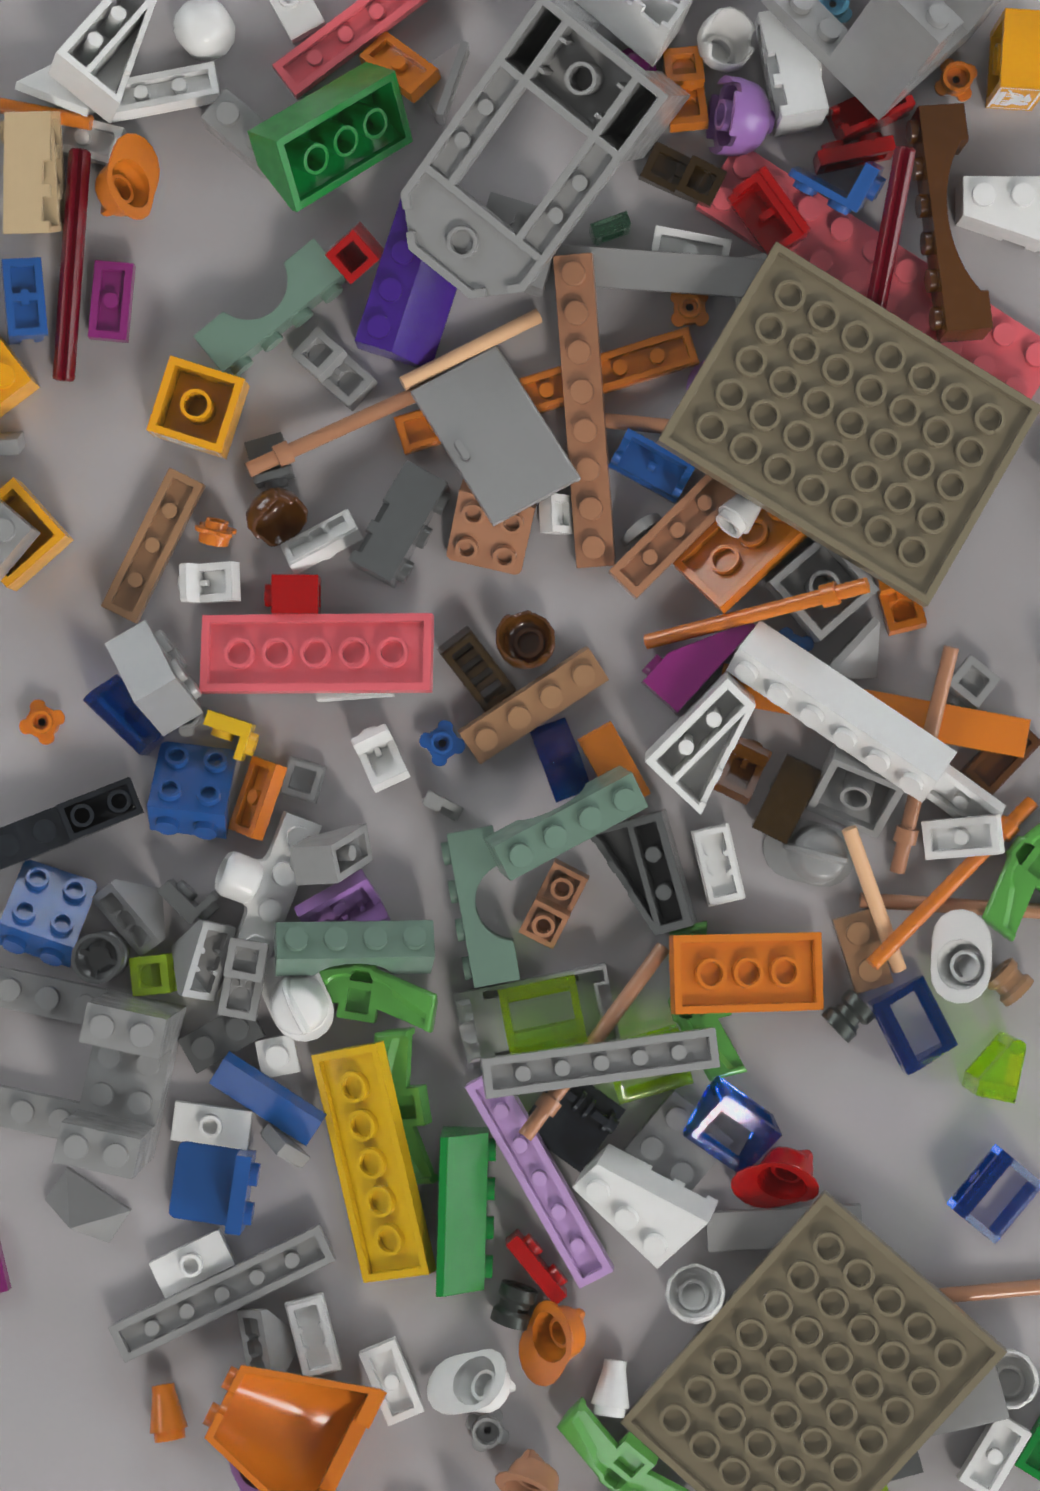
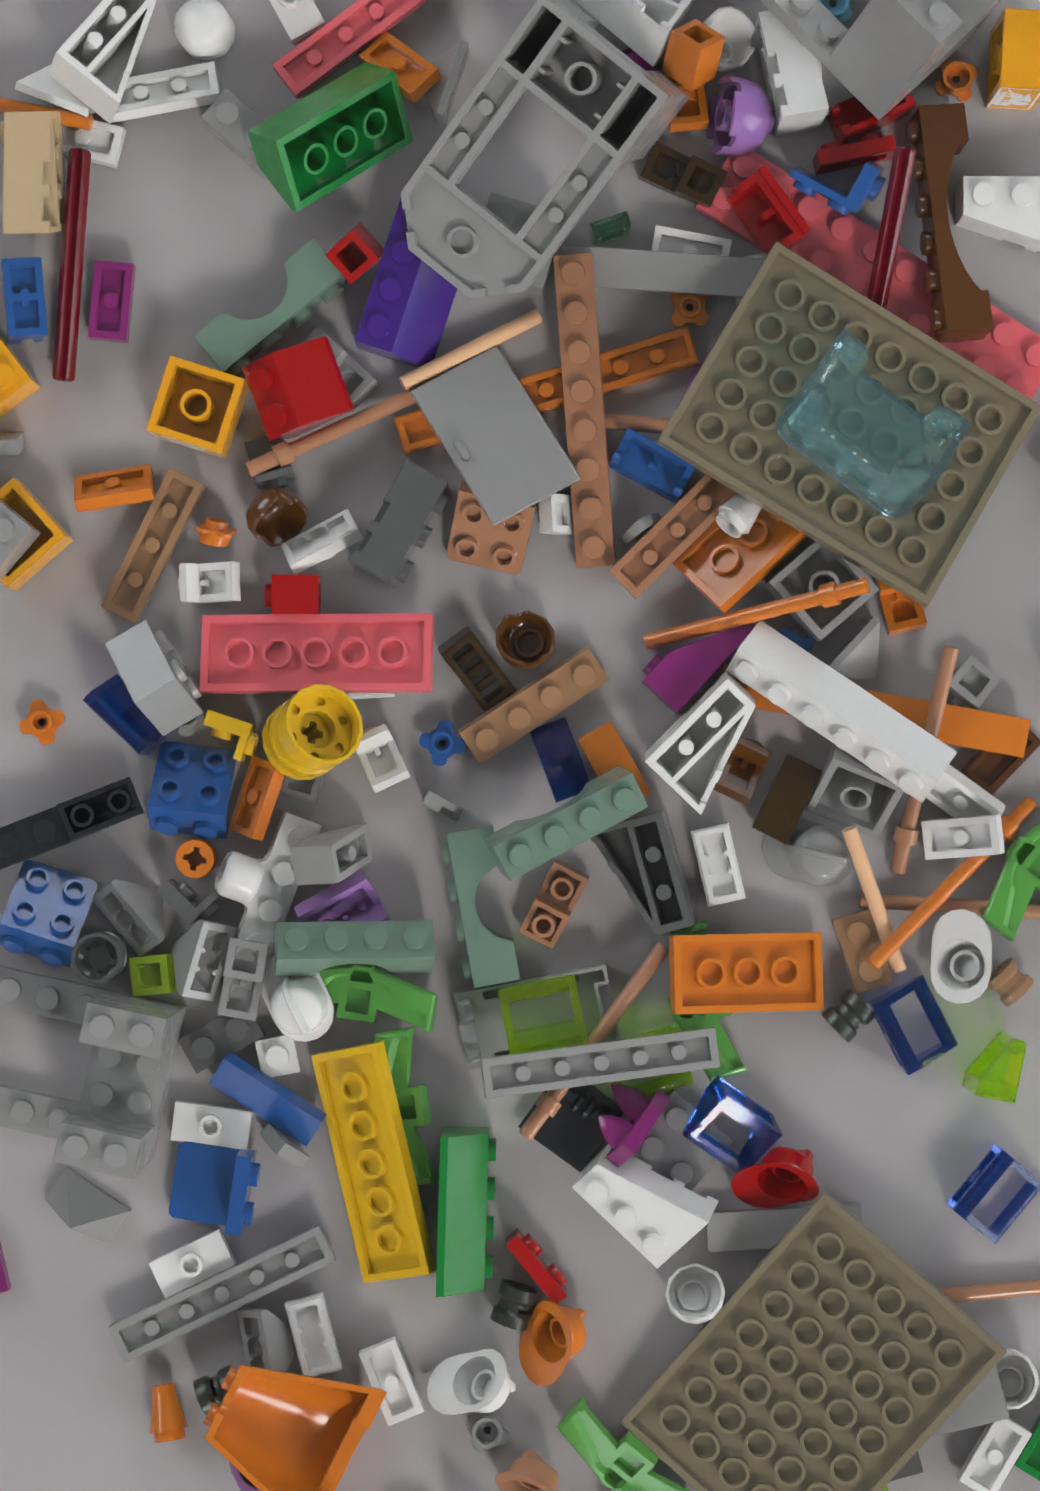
orange piece [95,133,160,220] -> none
lavender plate [465,1075,614,1289] -> none
white cone [591,1358,629,1418] -> none
none -> orange plate [74,464,154,512]
none -> orange wheel [176,839,218,878]
none -> pearl dark grey wheel [193,1365,231,1415]
none -> red slope [242,336,354,441]
none -> yellow wheel [262,684,363,780]
none -> magenta tile [598,1083,671,1167]
none -> orange brick [662,19,725,90]
none -> clear light blue windscreen [775,328,972,518]

